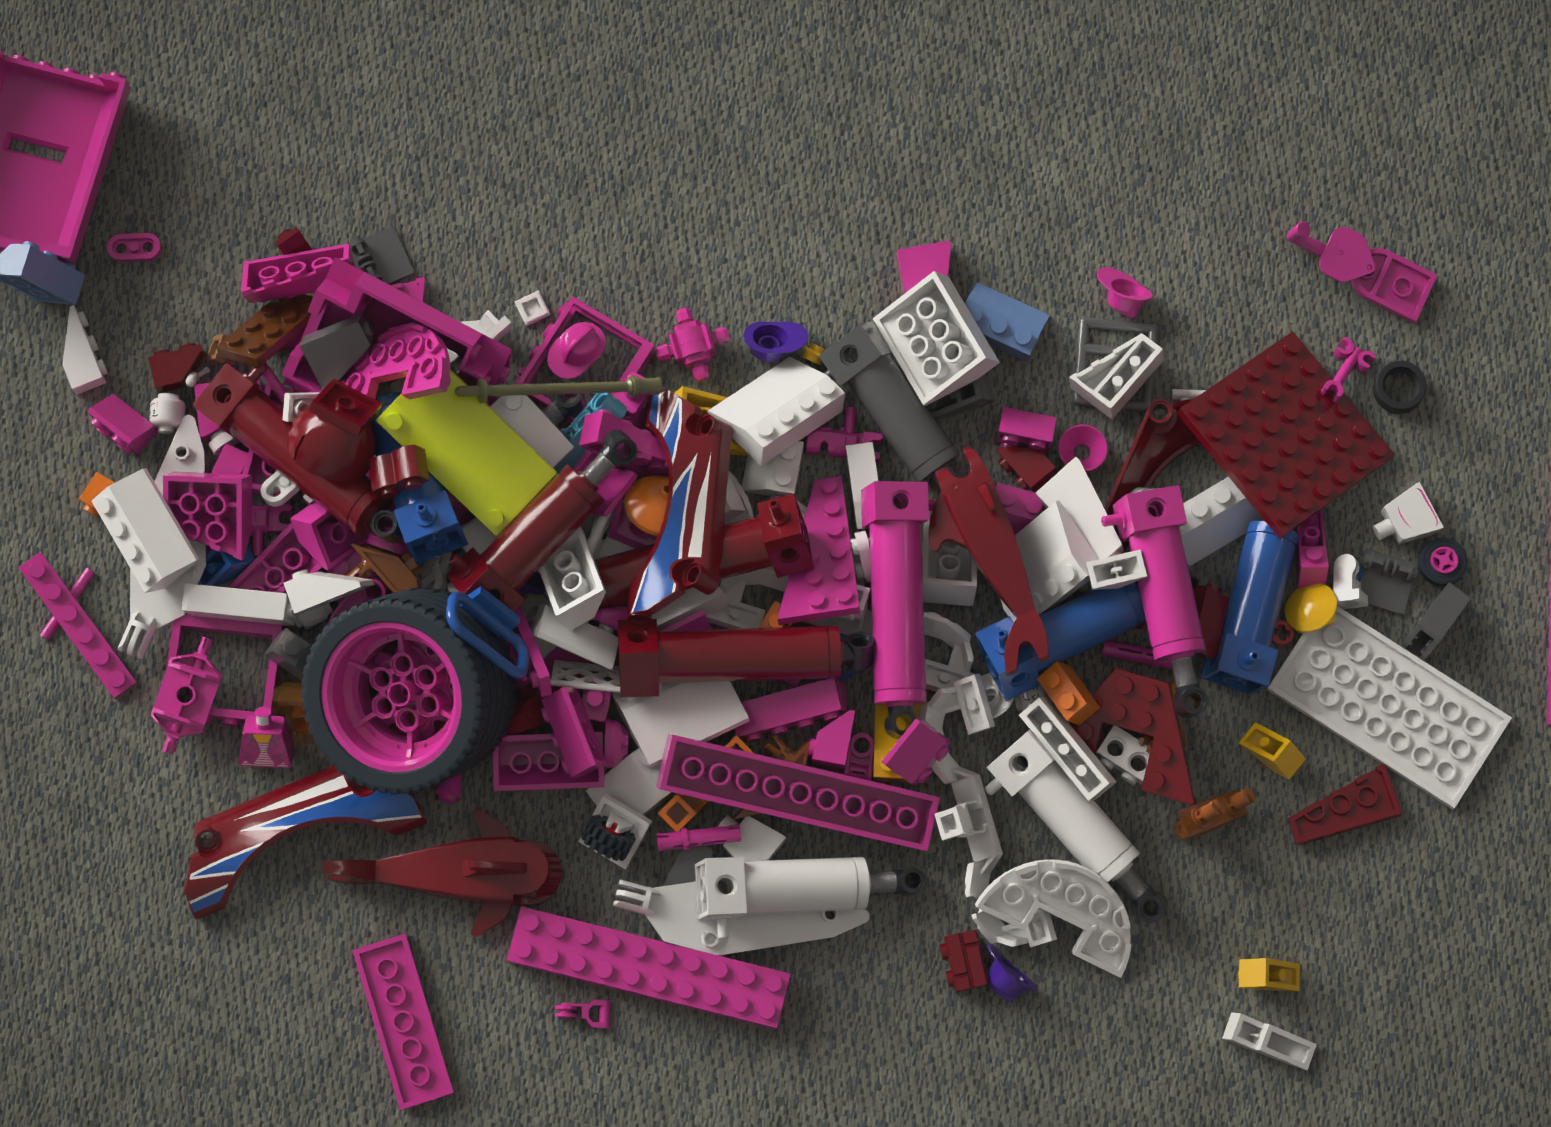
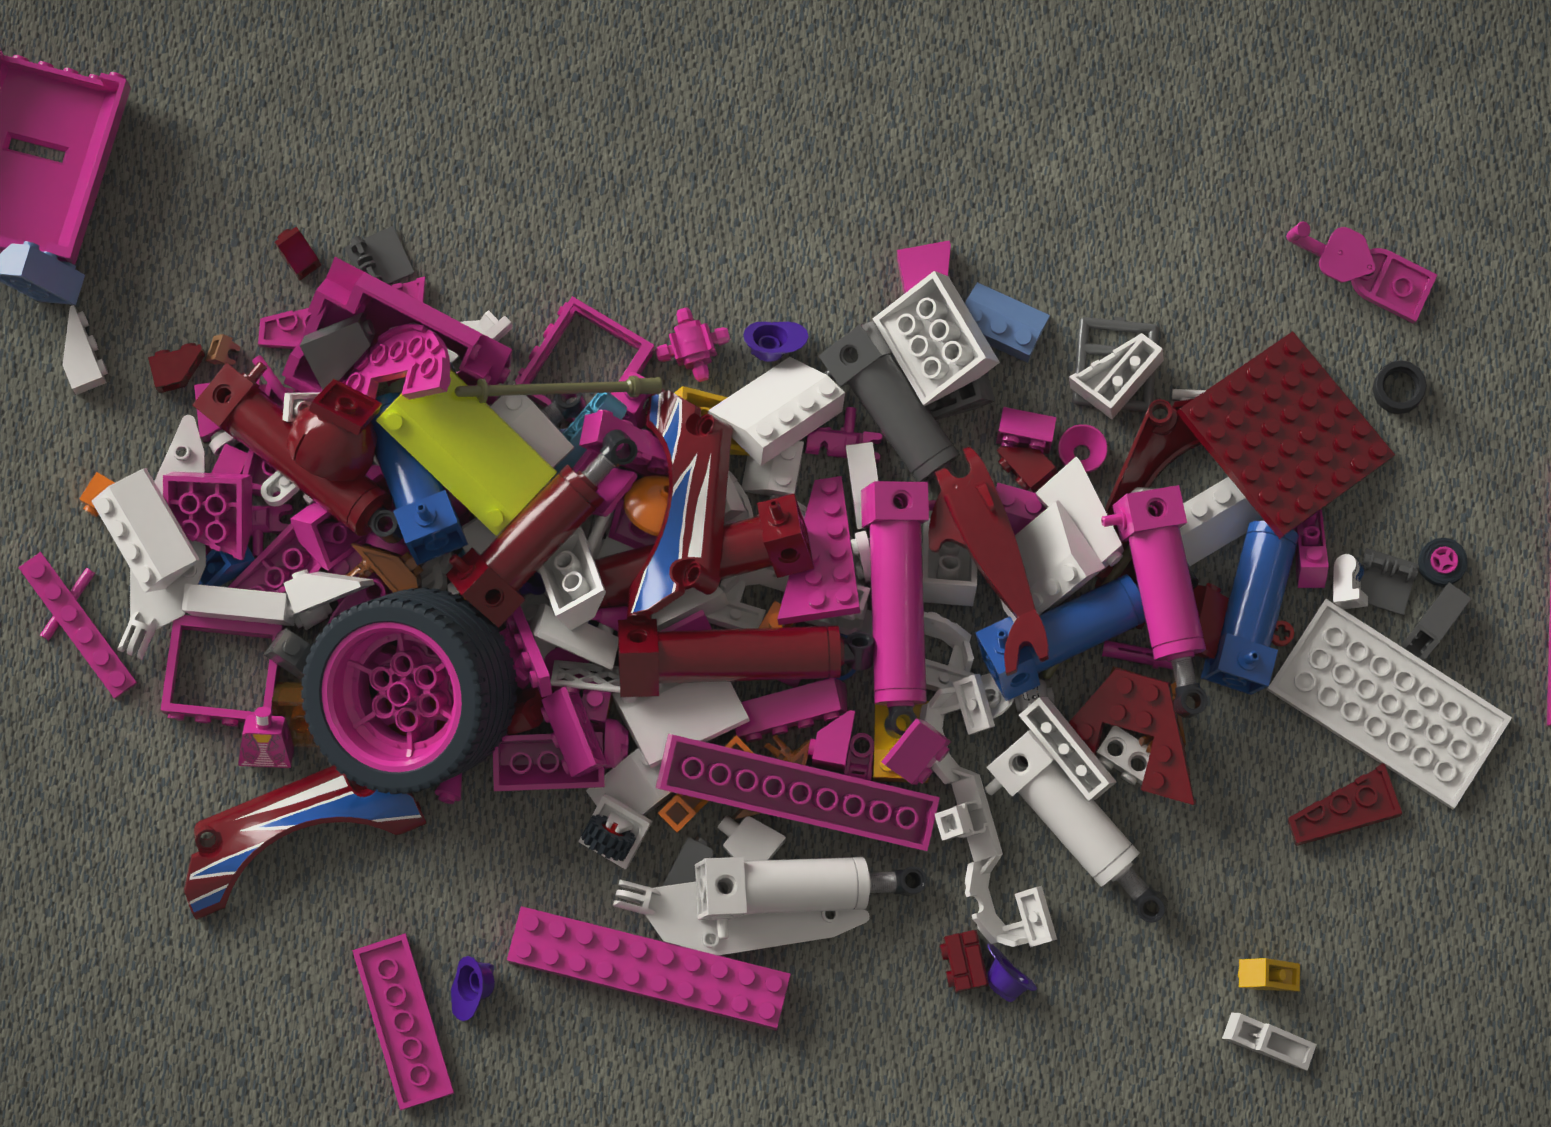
dark pink slope [88,394,158,456] -> none
dark pink plate [107,233,162,263] -> none
white head [149,393,186,434] -> none
dark pink plate [151,637,225,755] -> none
white piece [186,367,210,387] -> none
reddish brown plate [216,294,313,368] -> none
dark pink wedge [241,244,355,303] -> none
dark red animal [323,809,562,937] -> none
dark red brick [368,444,429,499] -> none
blue bar [446,586,529,679] -> none
white tile [515,290,550,326] -> none
dark pink piece [547,322,606,379] -> none
dark pink piece [555,1000,611,1029] -> none
dark pink pin [656,824,741,851] -> none
yellow plate [802,343,825,365] -> none
white plate [975,860,1131,978] -> none
orange brick [1037,661,1100,725] -> none
white slope [1086,550,1147,590] -> none
dark pink piece [1096,267,1153,318] -> none
dark orange connector [1173,788,1255,840] -> none
yellow slope [1239,722,1306,780] -> none
yellow dish [1285,583,1337,634] -> none
dark pink bar [1321,337,1376,402] -> none
white torso [1373,482,1443,545] -> none
none -> dark purple piece [451,956,495,1021]

